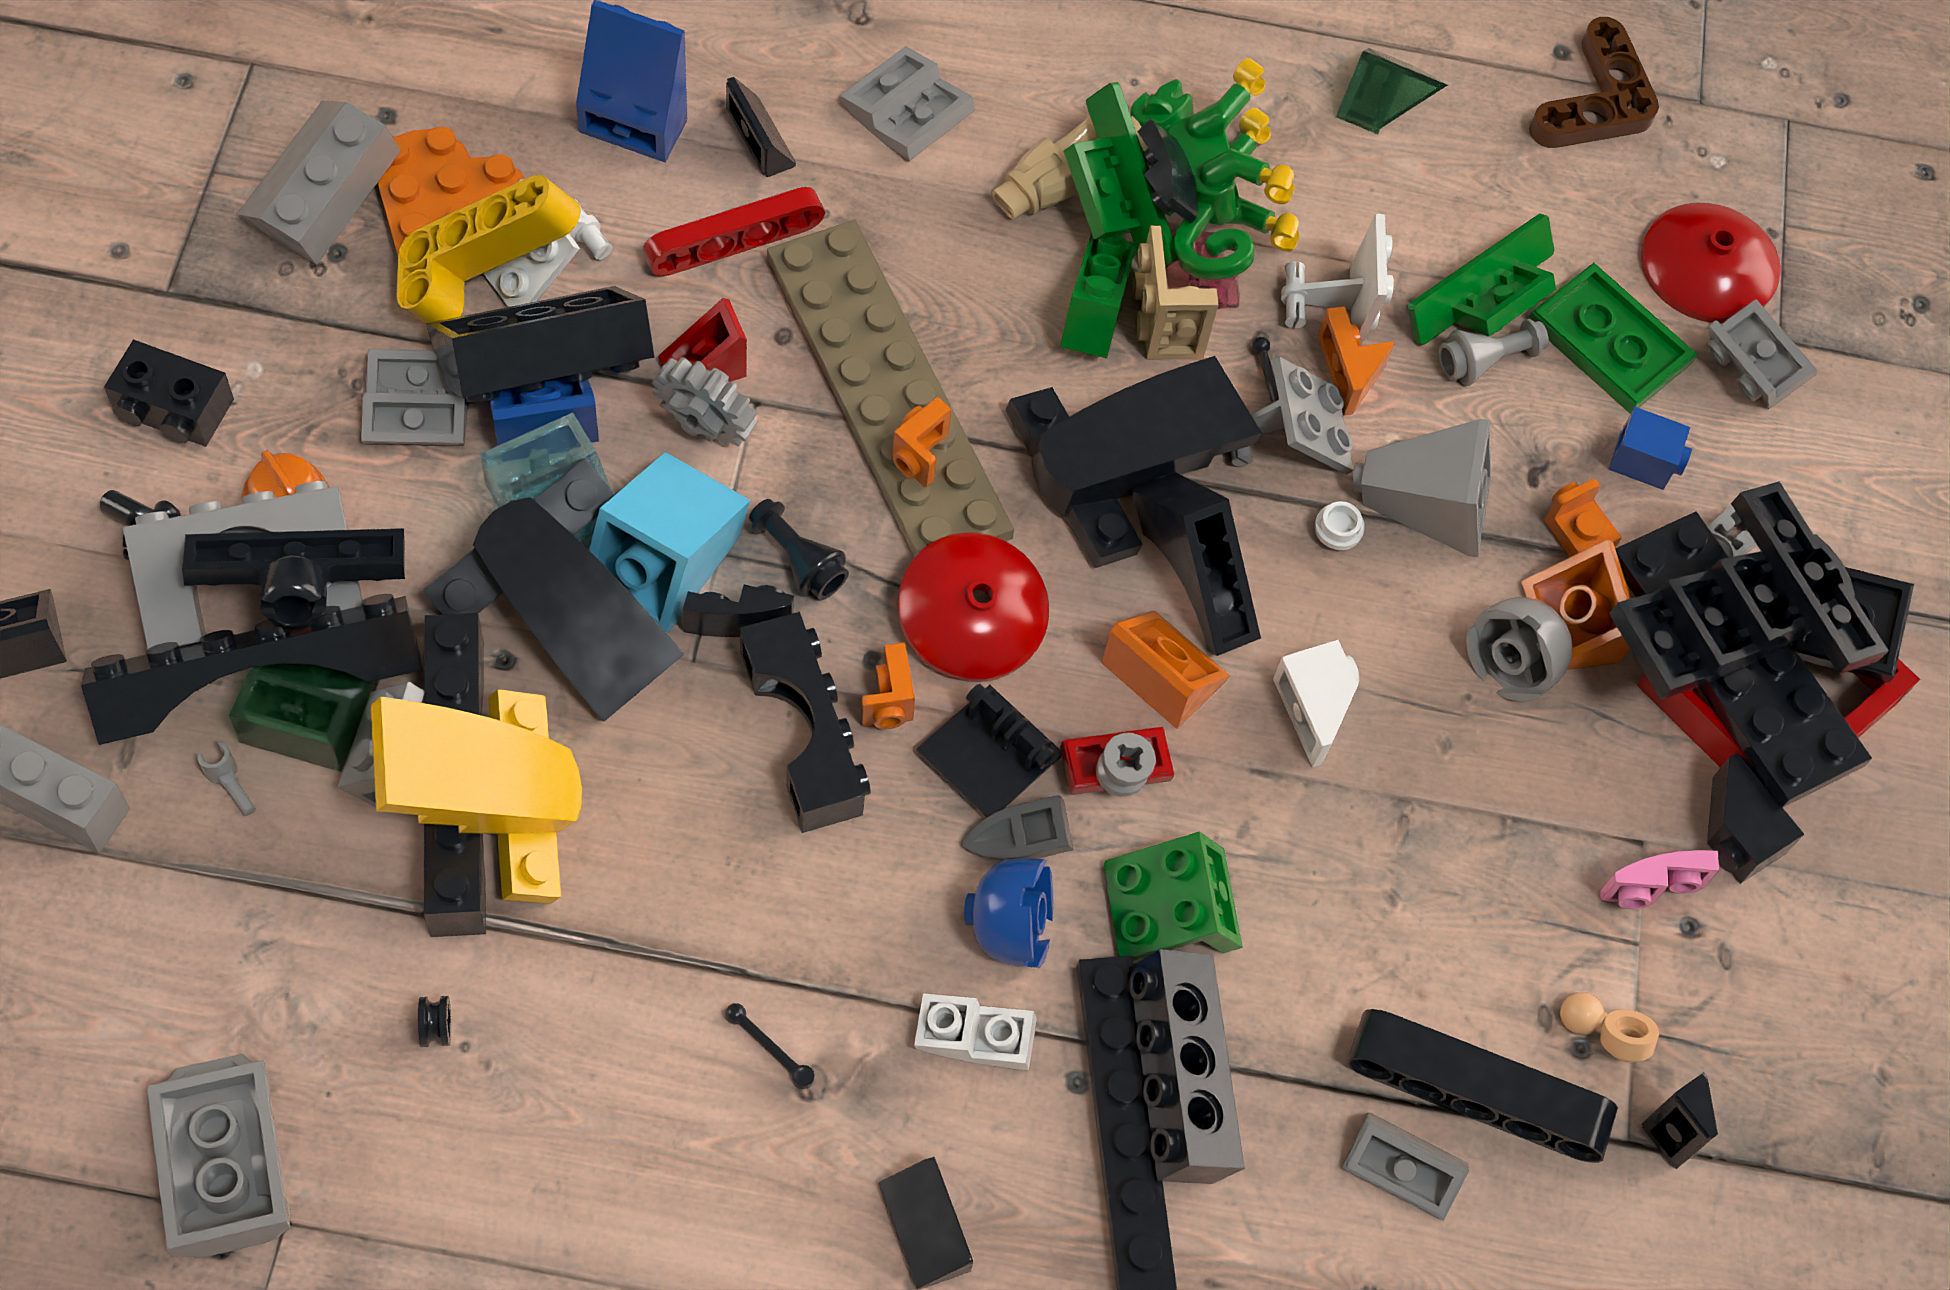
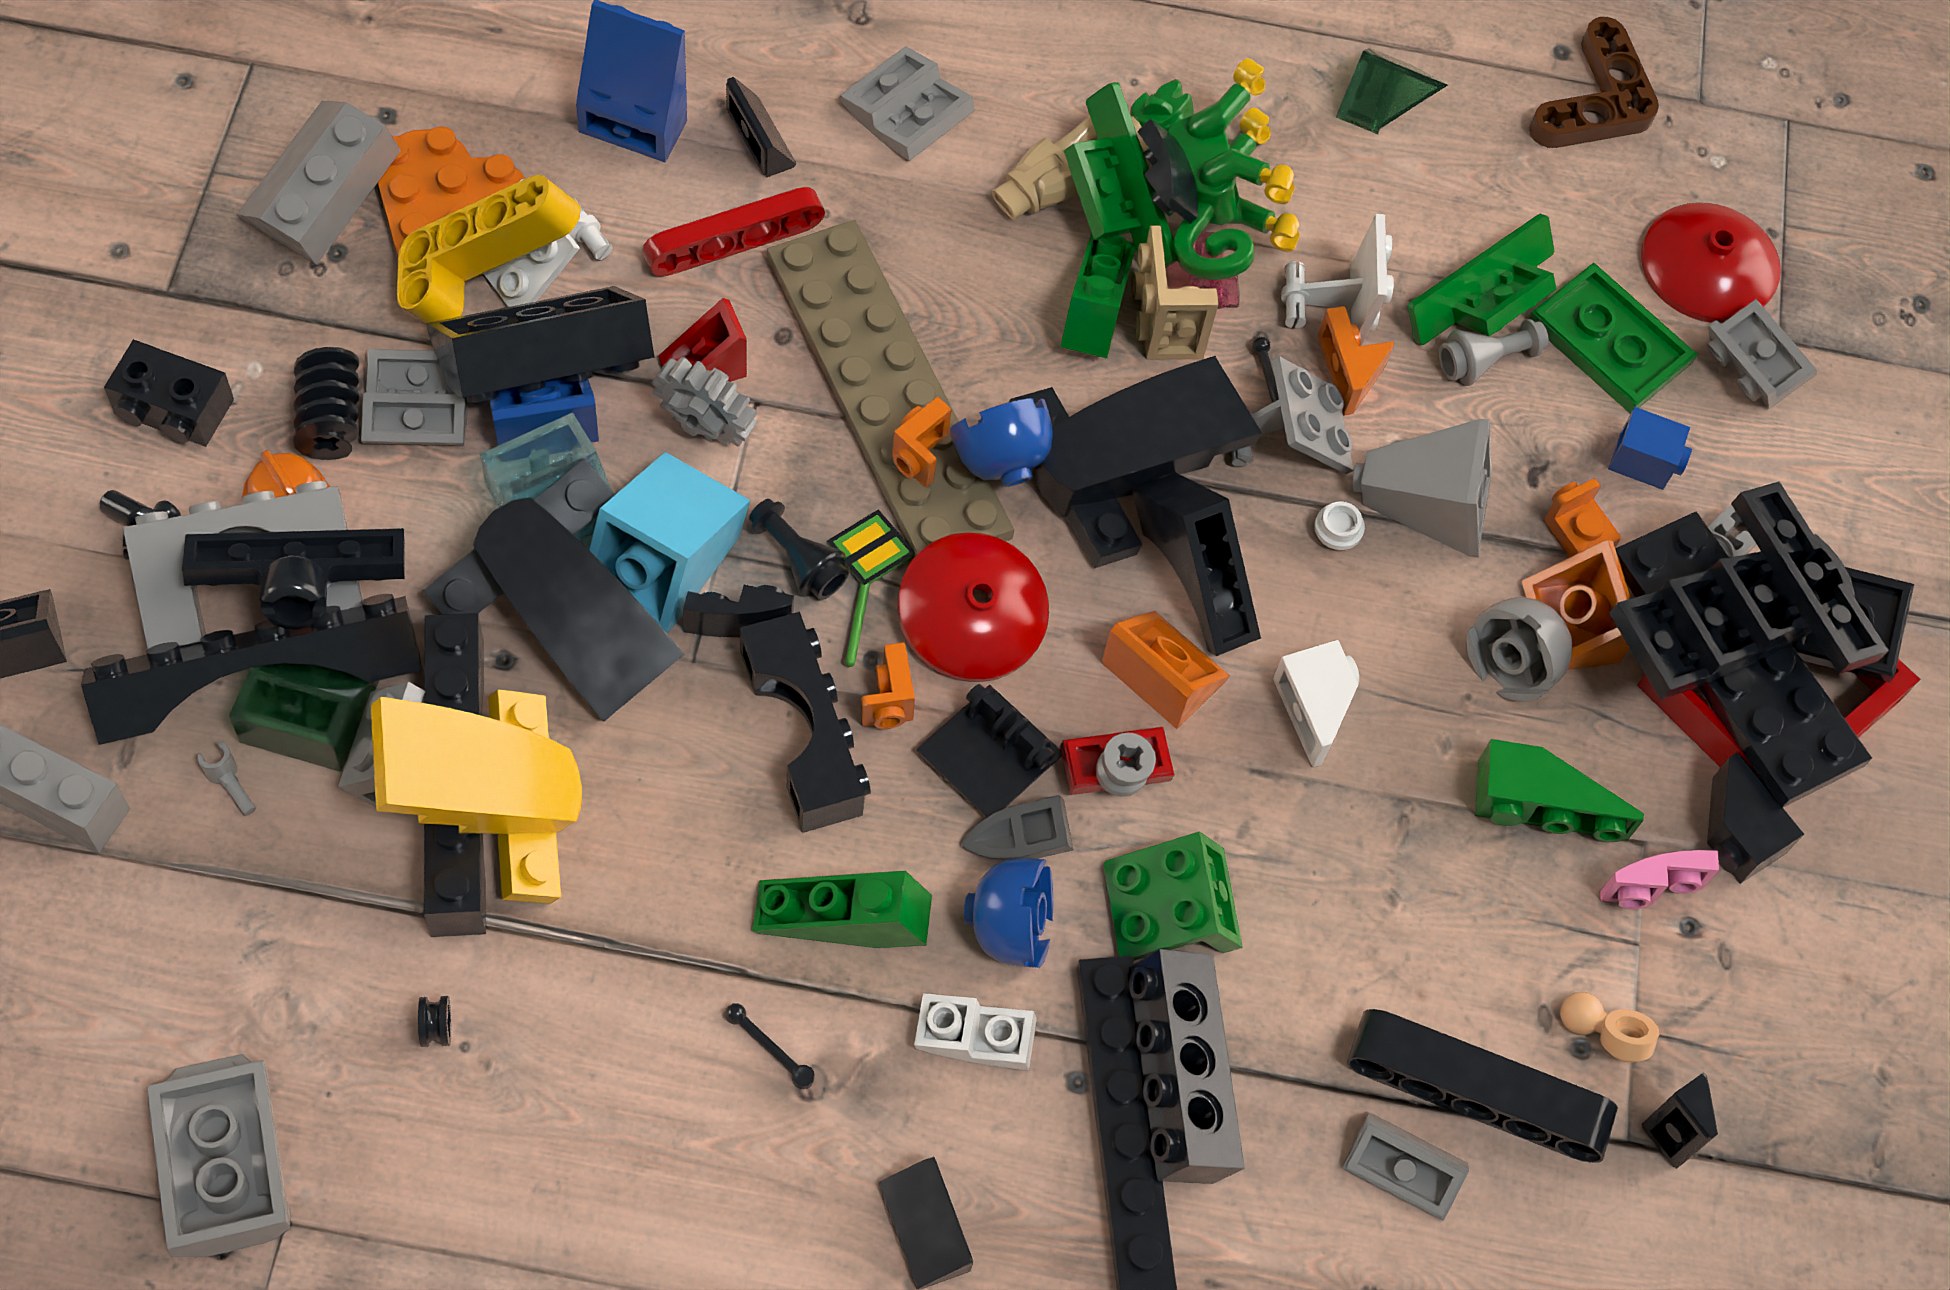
none -> black piece [293,347,359,460]
none -> green slope [752,870,932,948]
none -> piece [827,509,915,667]
none -> blue cylinder [950,398,1053,487]
none -> green slope [1475,739,1644,842]

